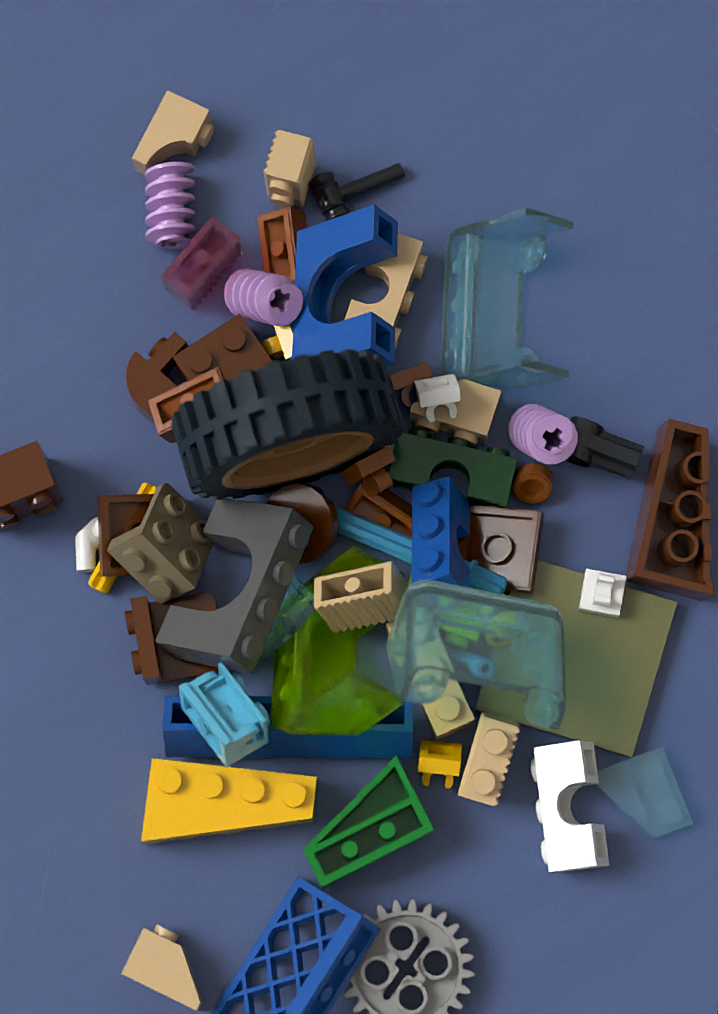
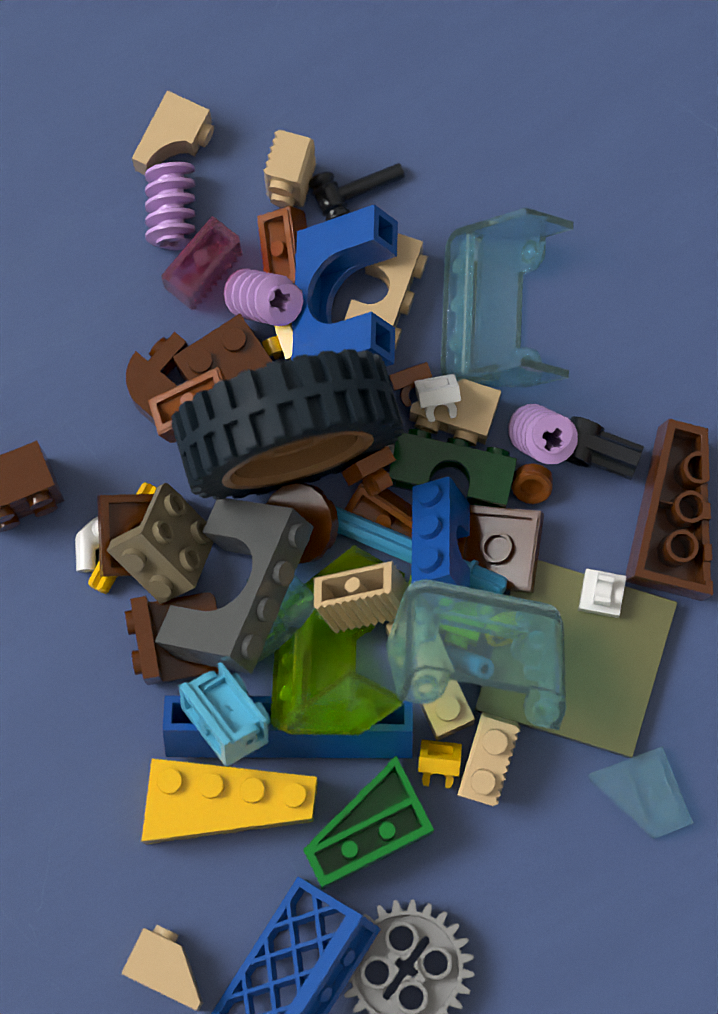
white arch [531,740,610,872] -> none

